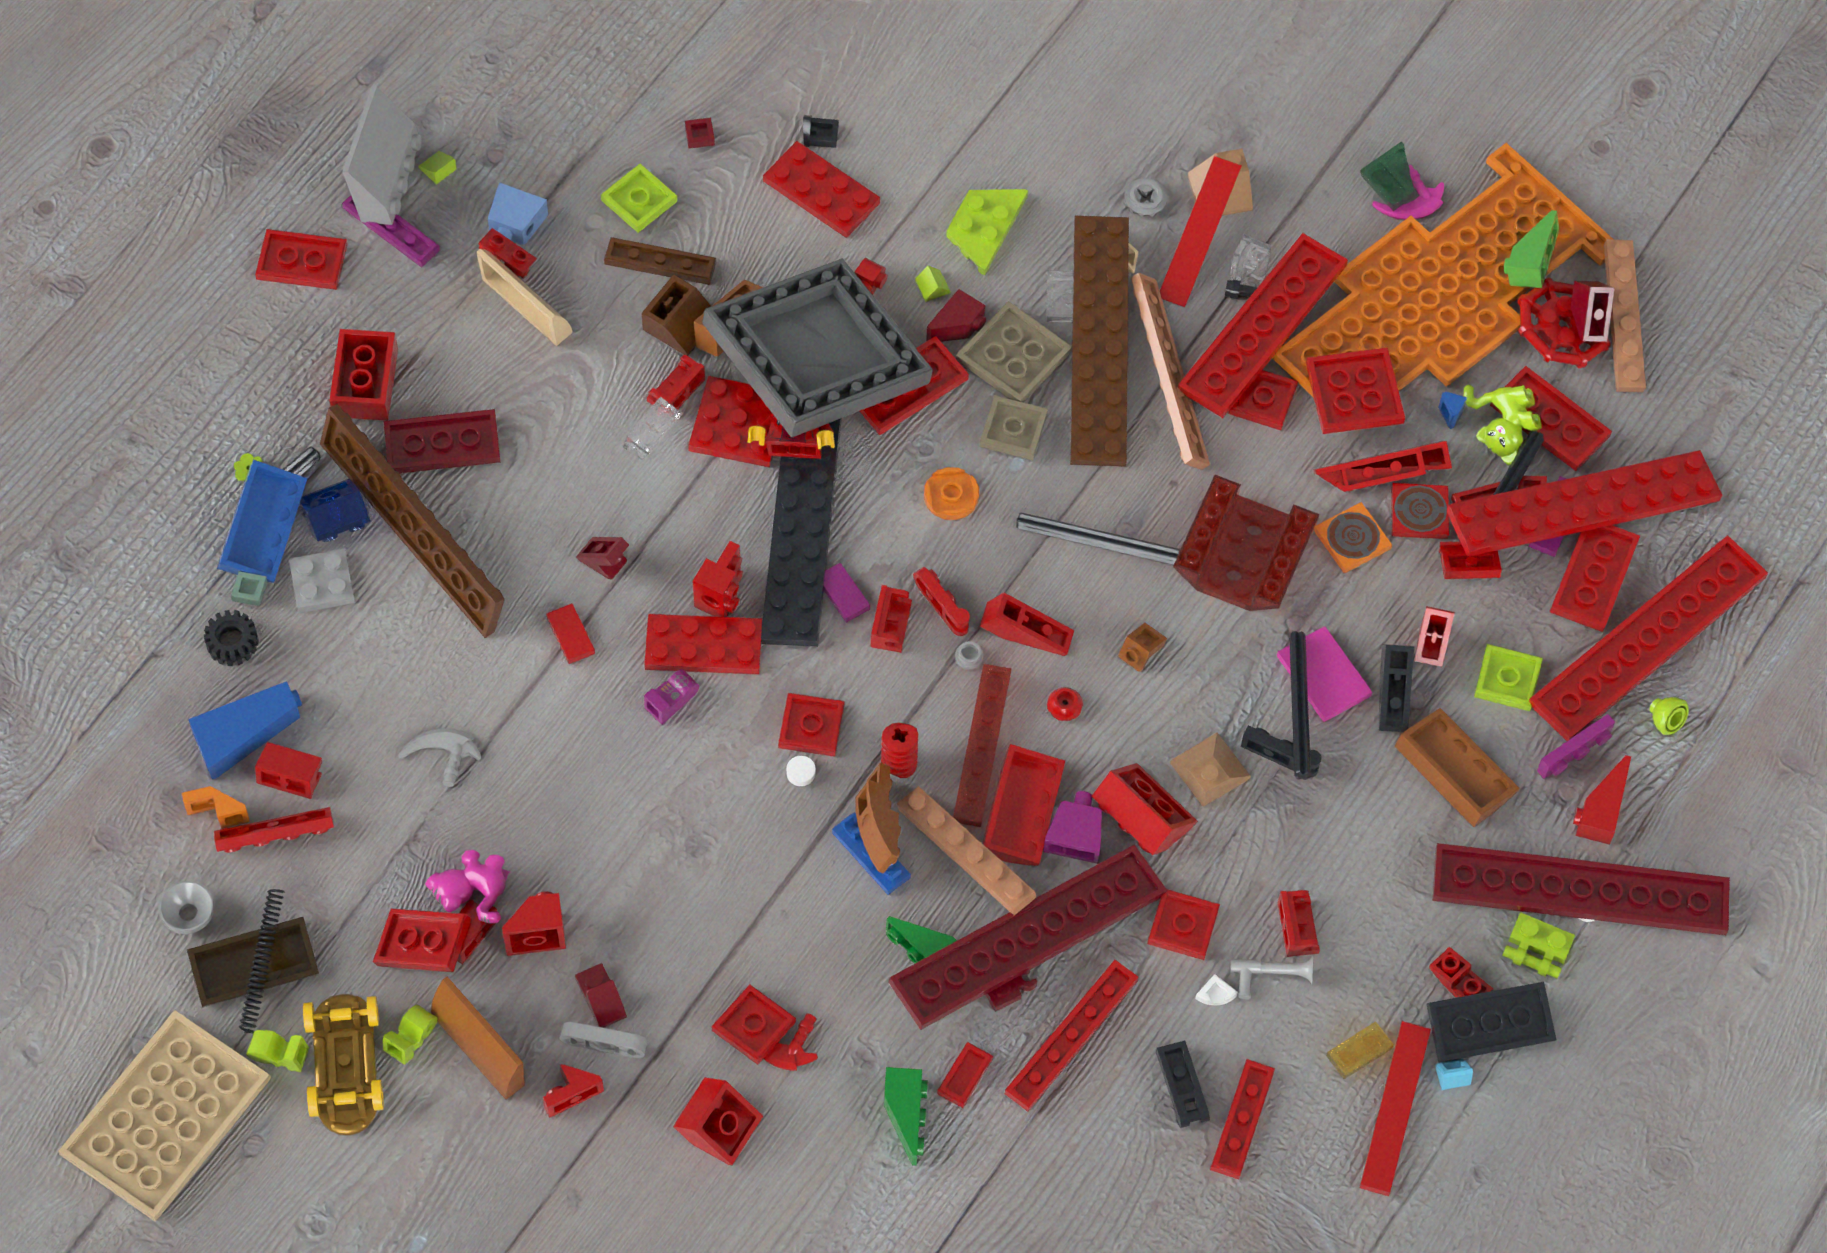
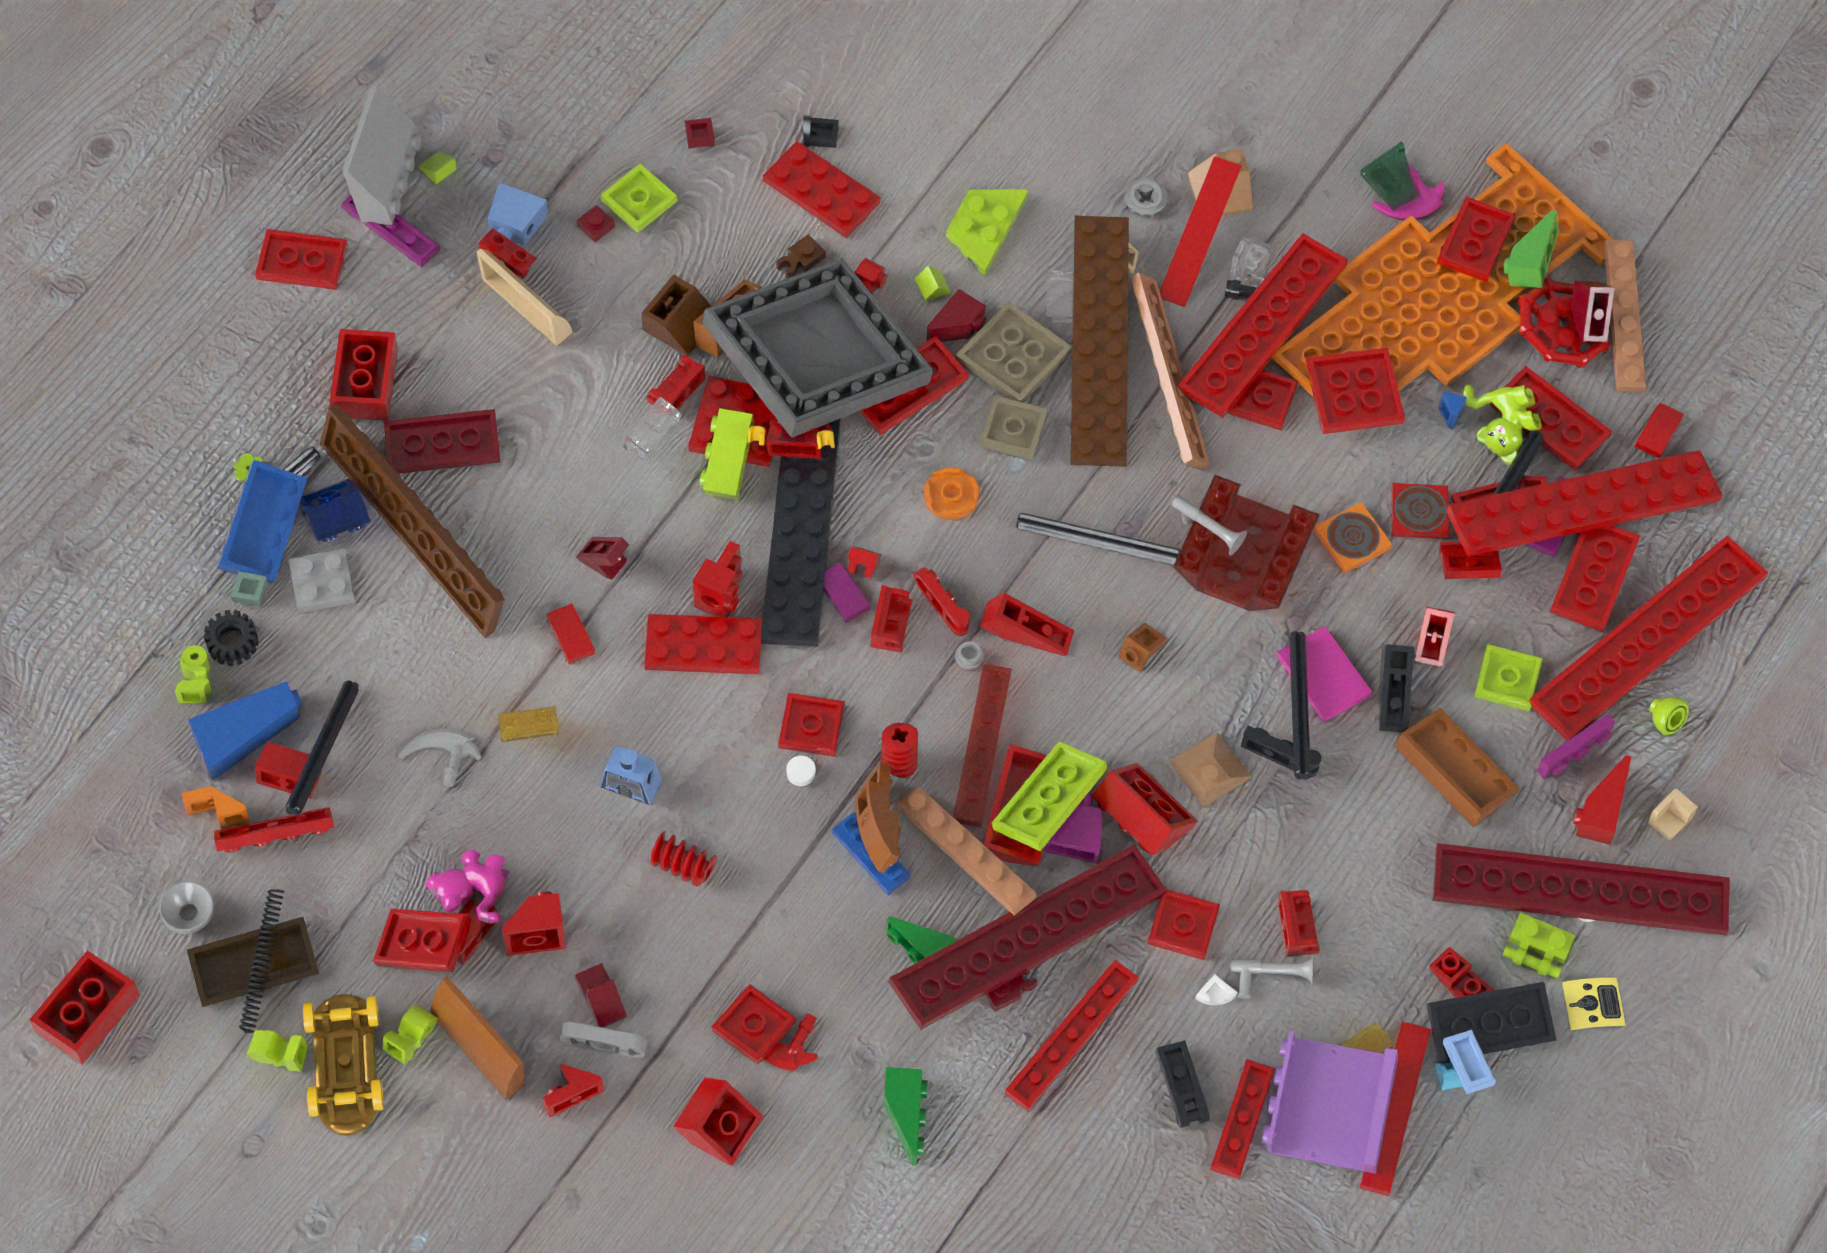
tan plate [58,1010,271,1222] -> none
reddish brown tile [604,237,716,285] -> none
magenta leg [644,669,700,725] -> none
red tile [937,1042,993,1108] -> none
red plate [1047,687,1083,721] -> none
red wedge [1313,441,1452,492] -> none
none -> red brick [29,950,140,1065]
none -> lime leg [175,645,212,703]
none -> black axle [286,680,359,816]
none -> clear yellow bracket [498,706,559,742]
none -> dark red plate [577,205,615,242]
none -> medium blue torso [600,746,662,806]
none -> red piece [650,831,718,887]
none -> lime brick [700,408,755,501]
none -> reddish brown plate [776,234,826,279]
none -> red tile [848,546,882,578]
none -> lime plate [992,741,1108,851]
none -> light grey piece [1172,495,1247,555]
none -> medium lavender panel [1262,1030,1398,1174]
none -> red tile [1436,196,1516,283]
none -> light blue tile [1443,1030,1496,1094]
none -> light yellow sticker [1562,978,1626,1030]
none -> red slope [1634,402,1684,459]
none -> tan panel [1648,788,1698,840]

